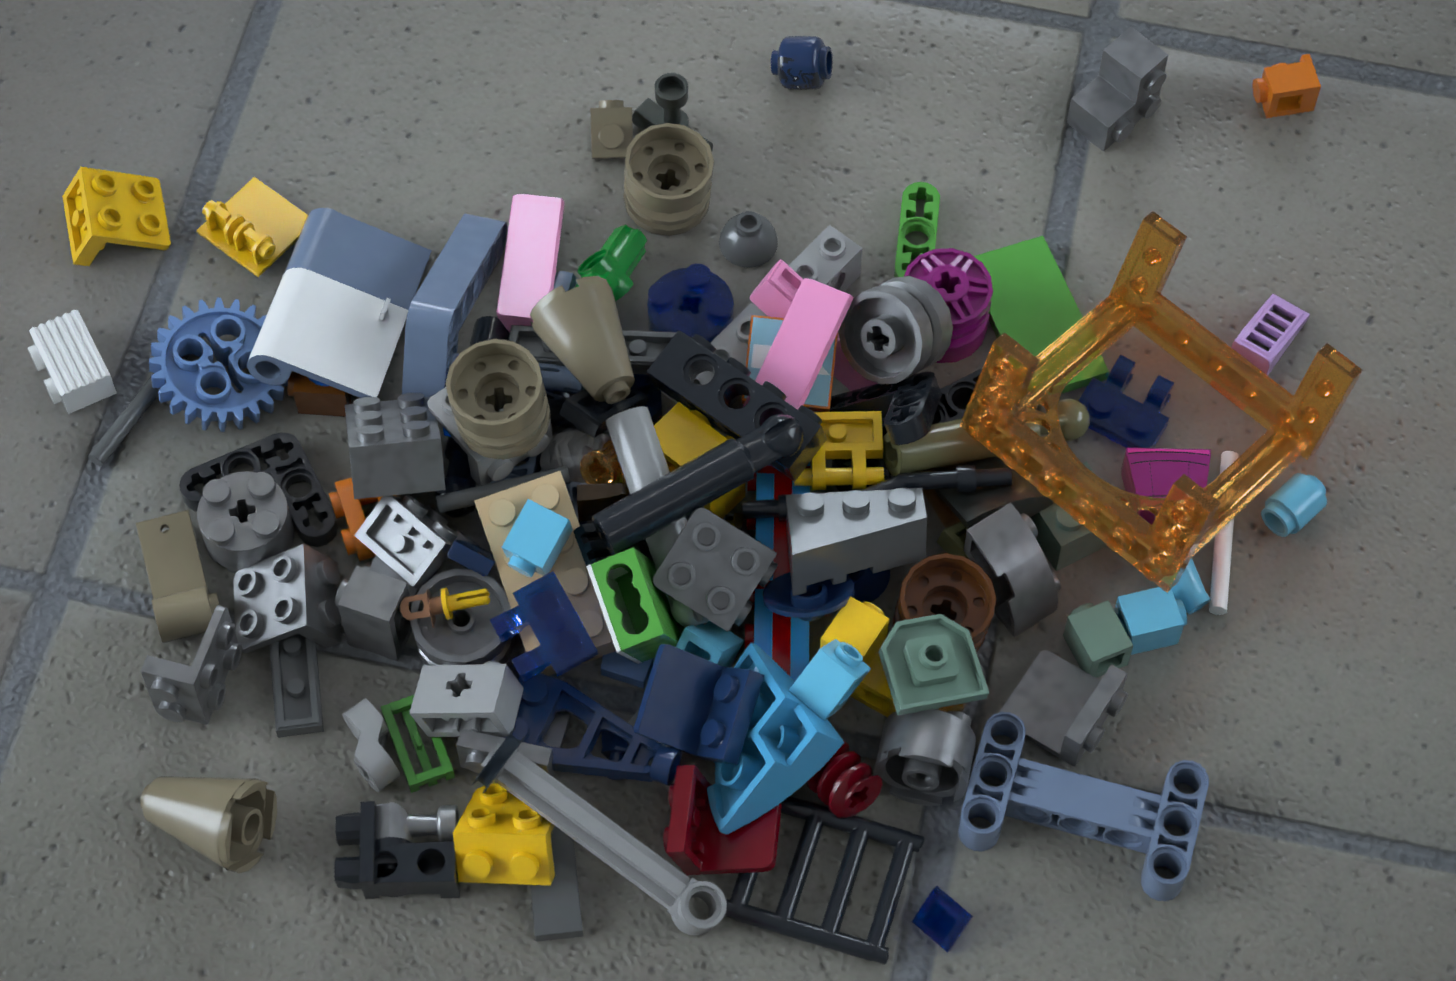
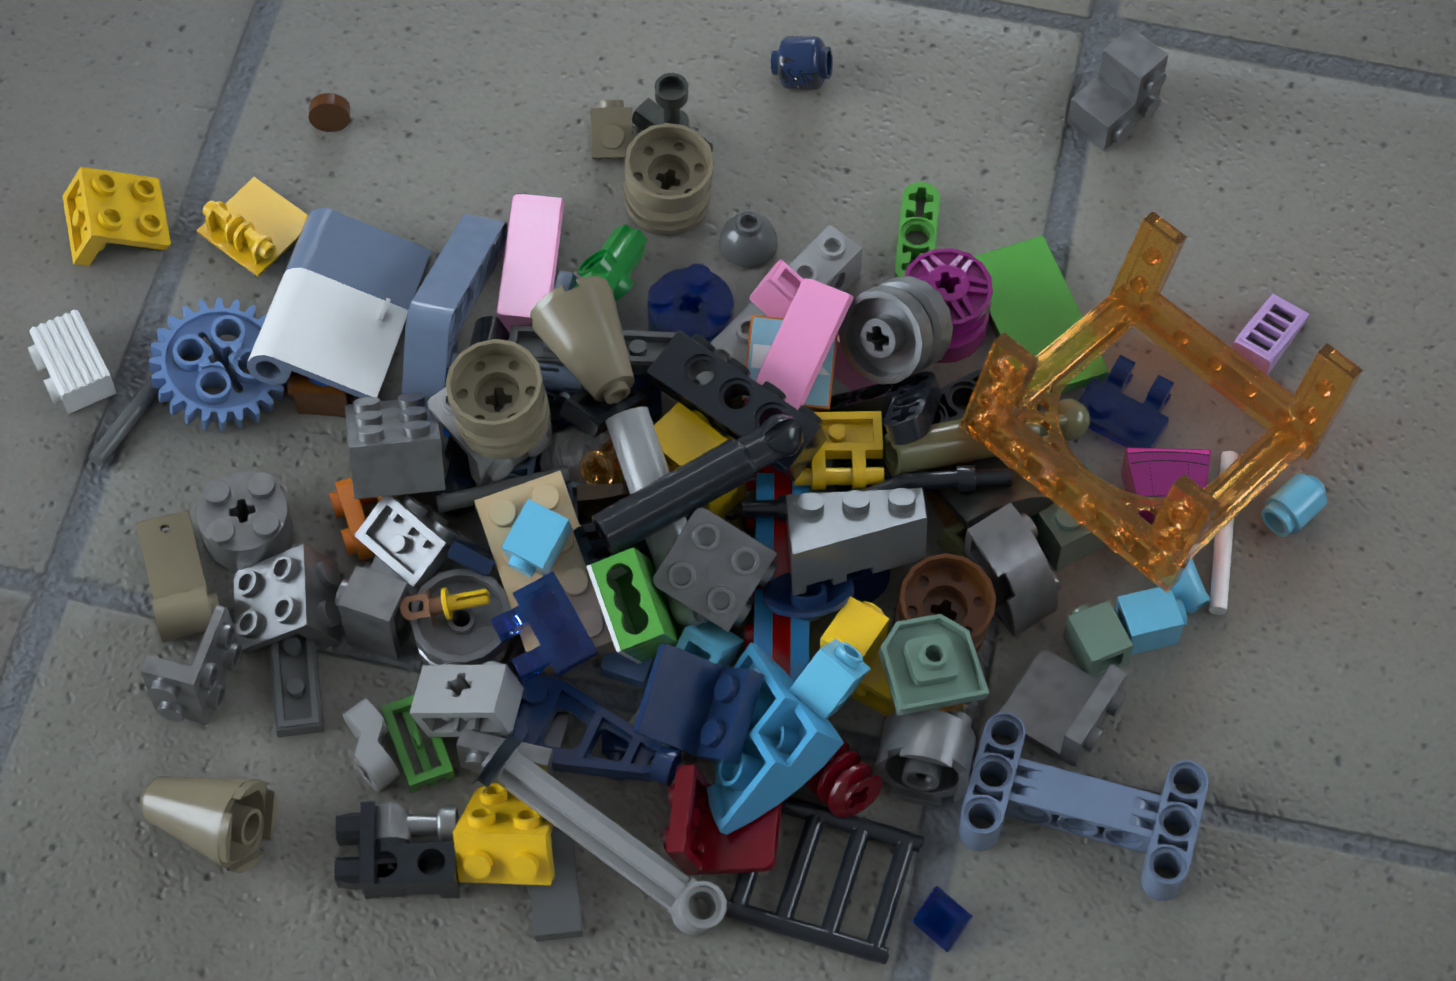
black beam [179,432,338,547] -> none
orange brick [1252,54,1321,118] -> none
none -> reddish brown tile [308,93,351,132]

